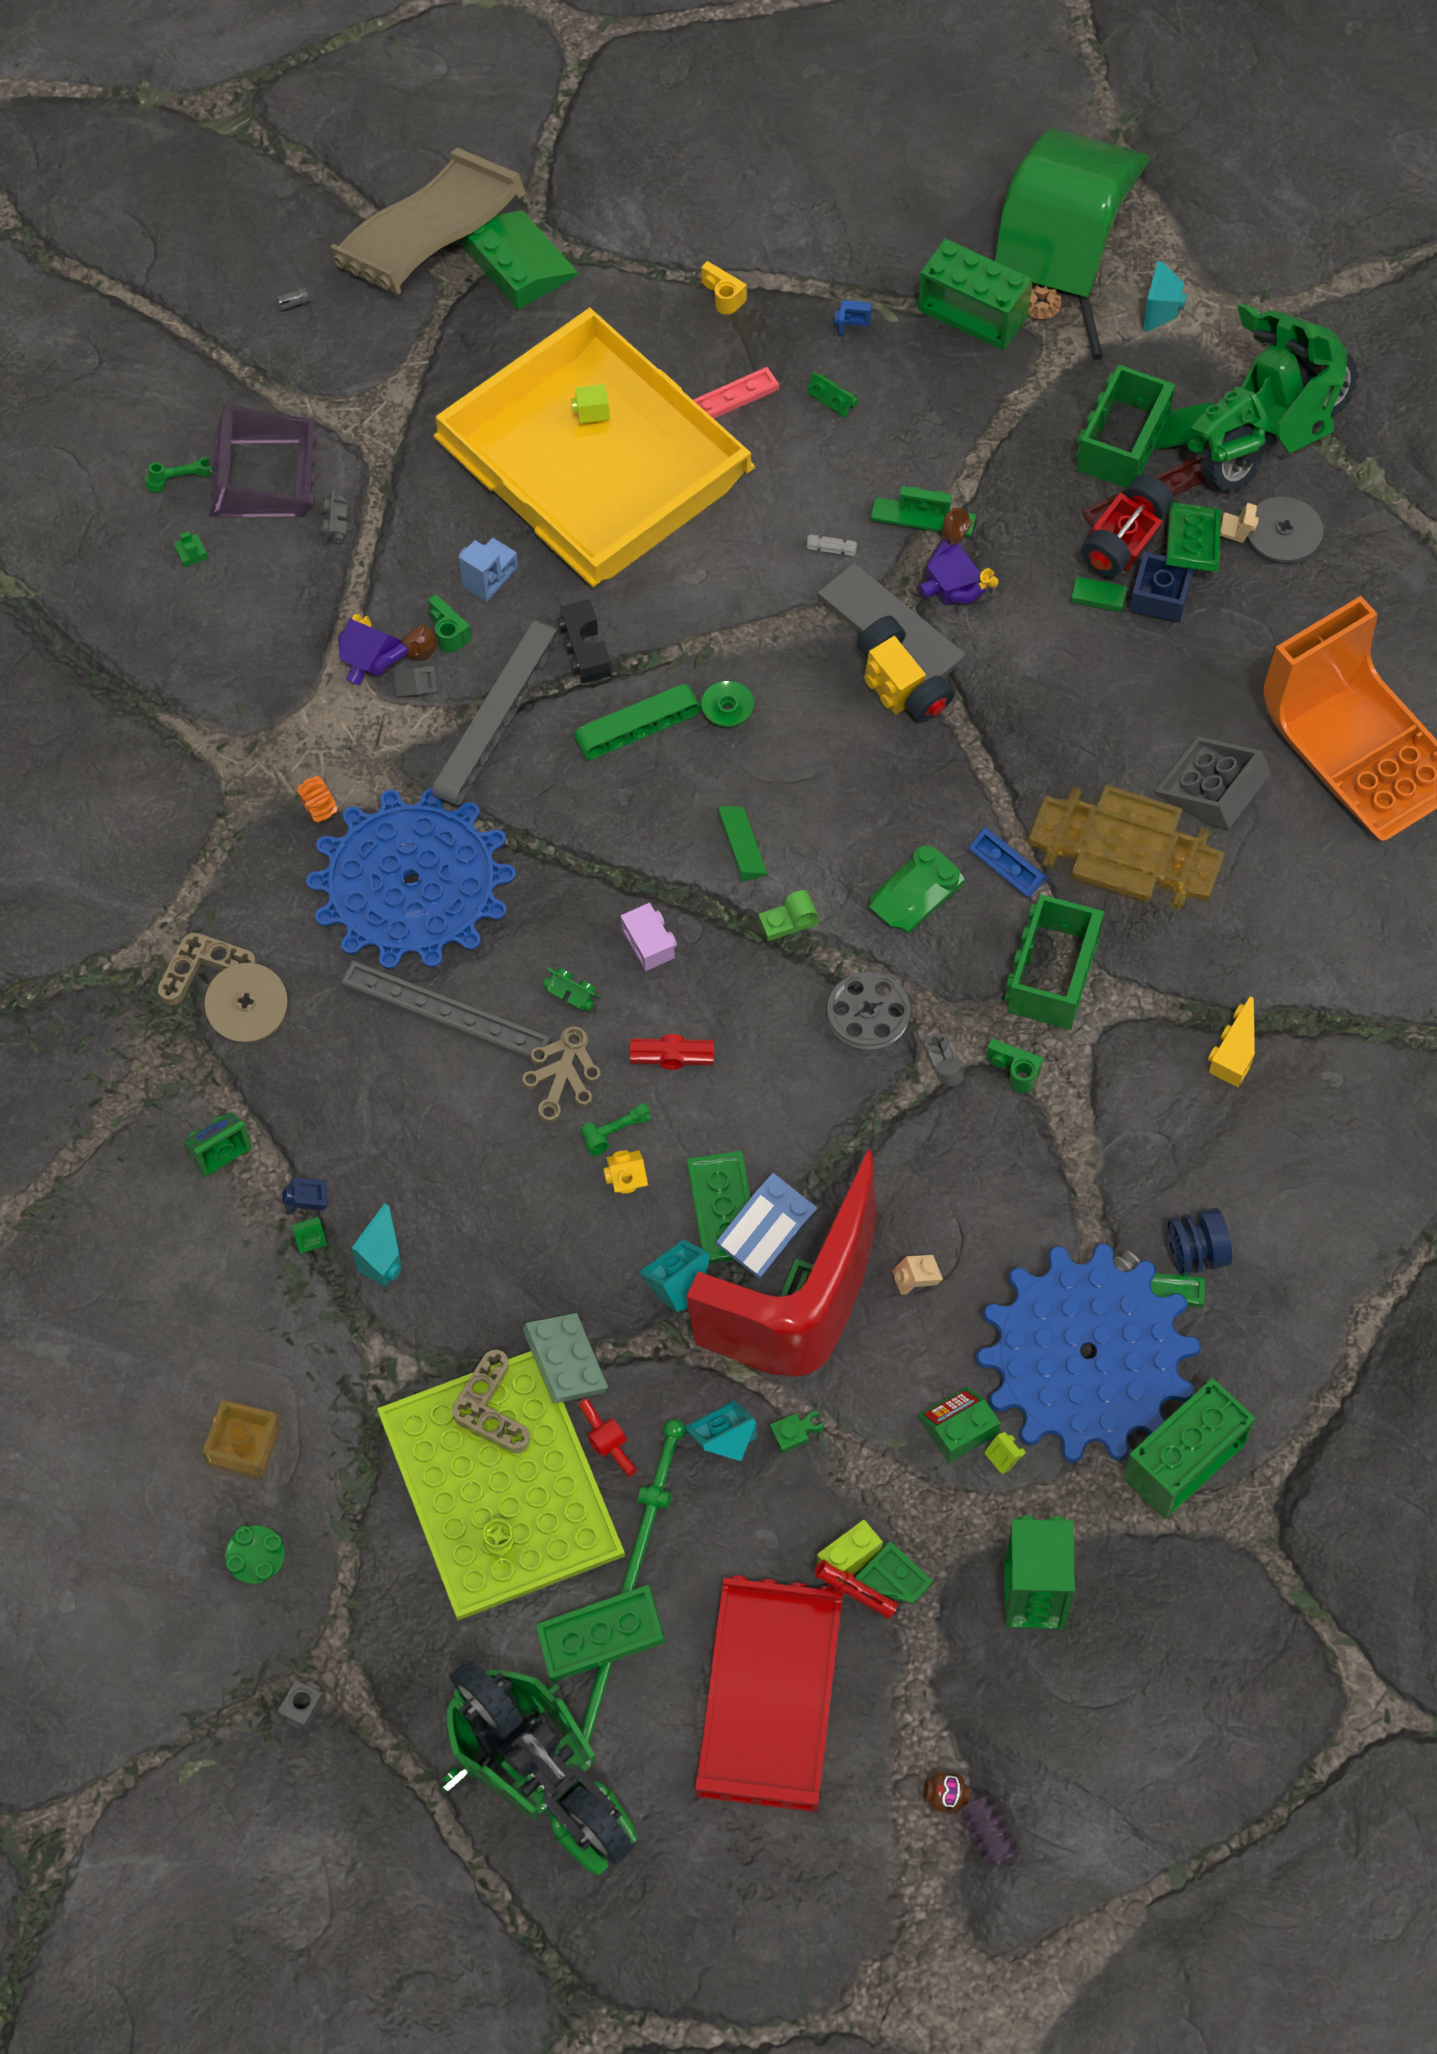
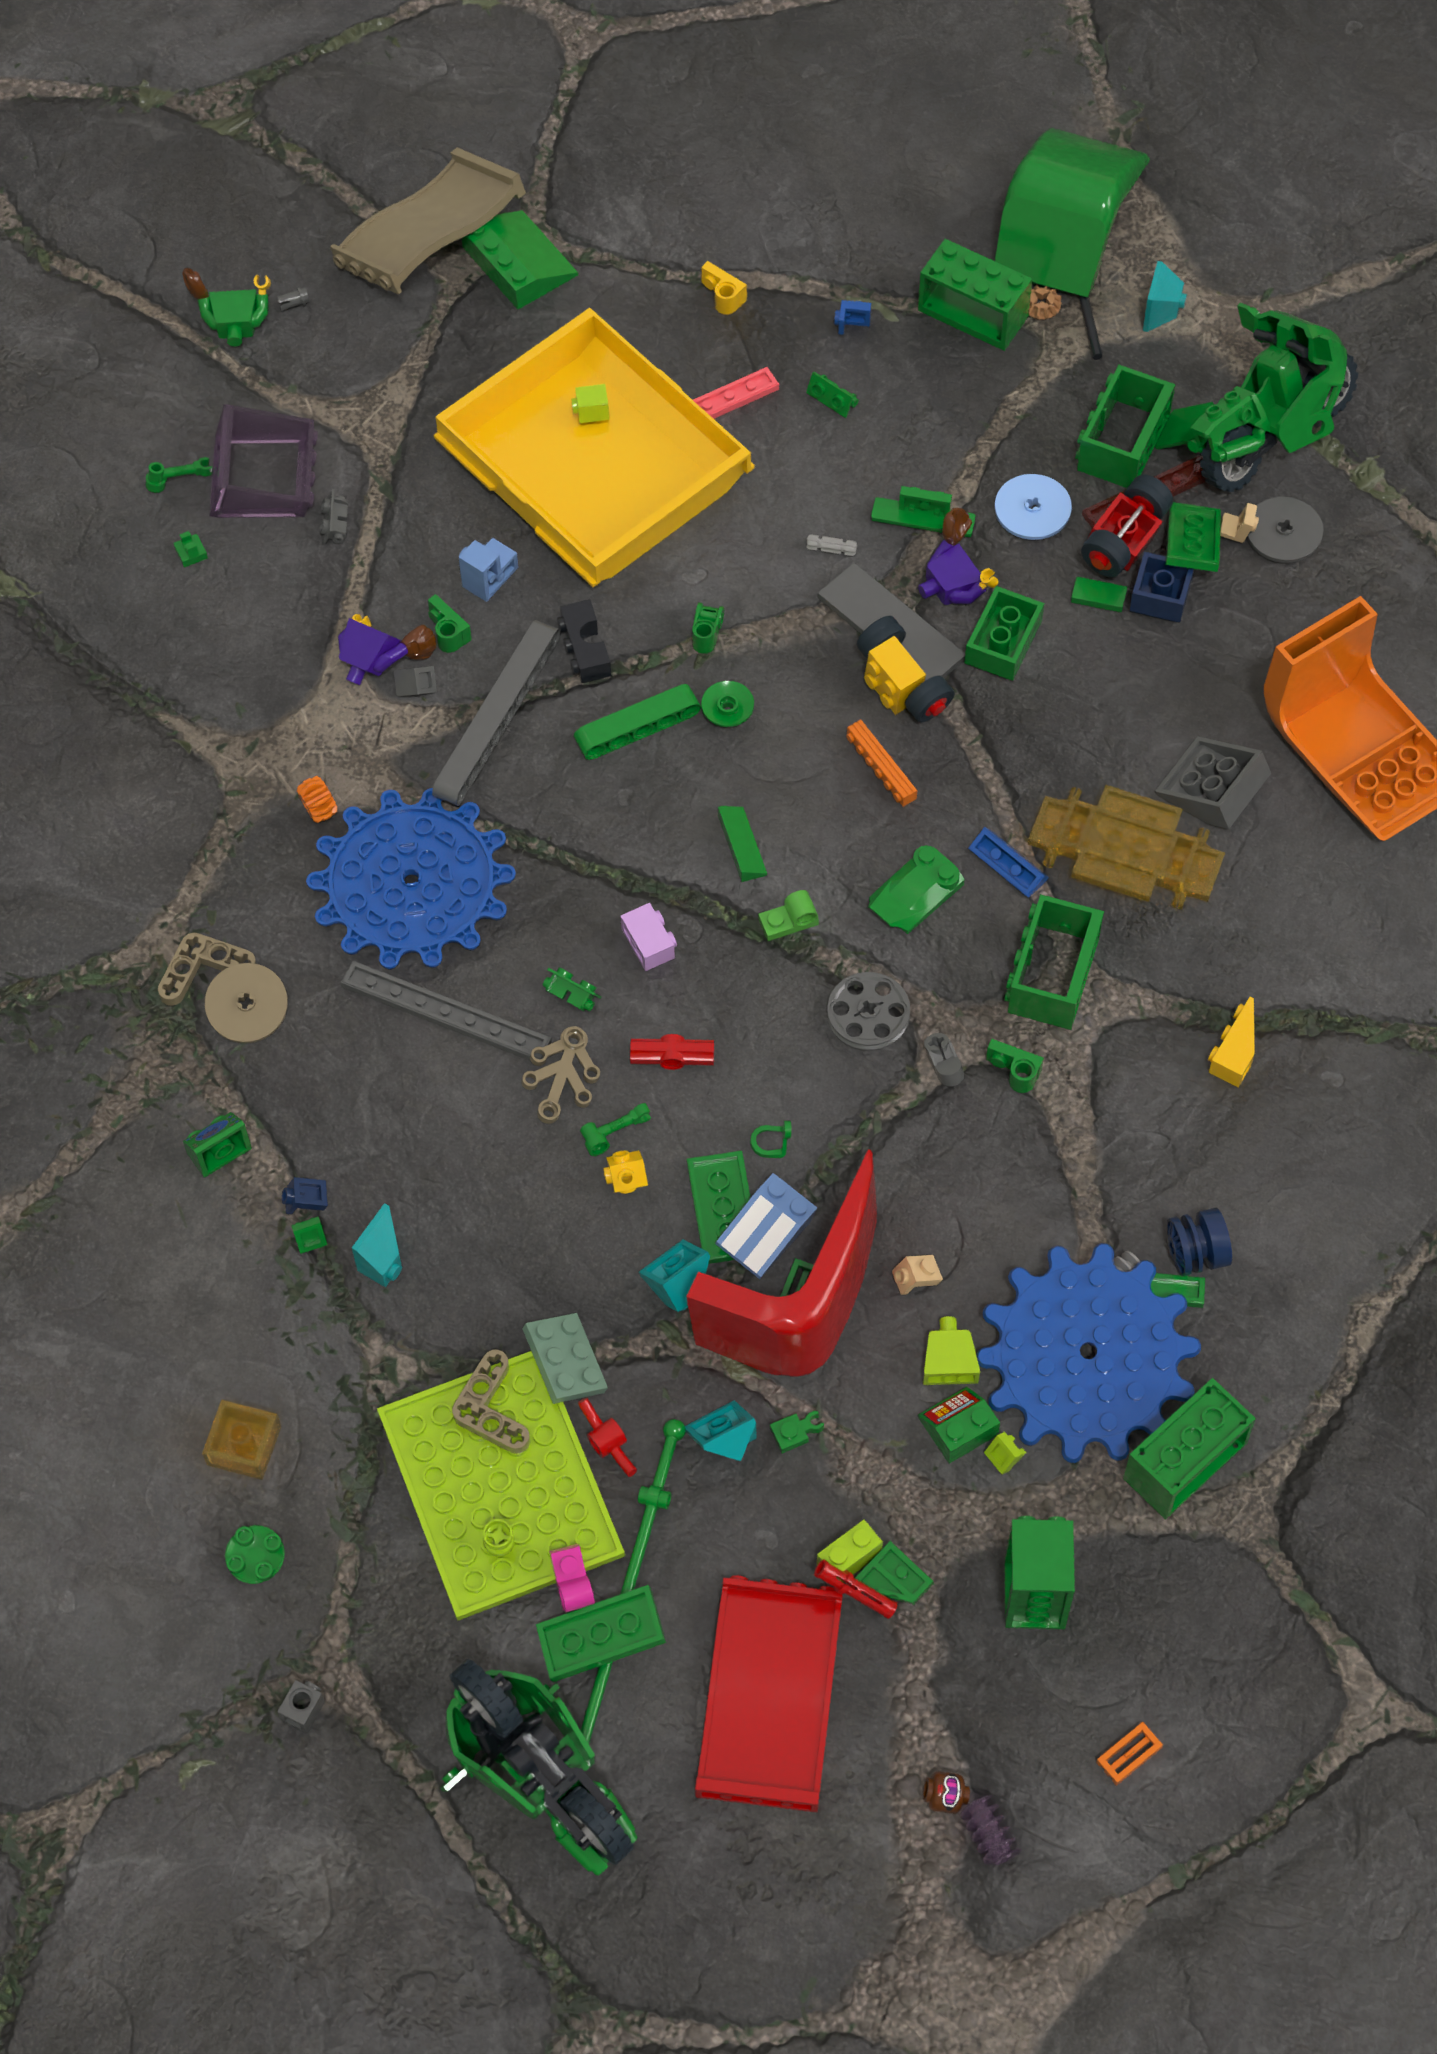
none -> green torso [182,268,271,347]
none -> dark pink plate [549,1544,595,1612]
none -> green piece [692,602,725,654]
none -> green piece [750,1121,791,1158]
none -> orange piece [846,720,917,807]
none -> lime torso [923,1316,980,1385]
none -> green brick [965,586,1044,681]
none -> light blue piece [995,474,1072,540]
none -> orange tile [1096,1722,1163,1786]

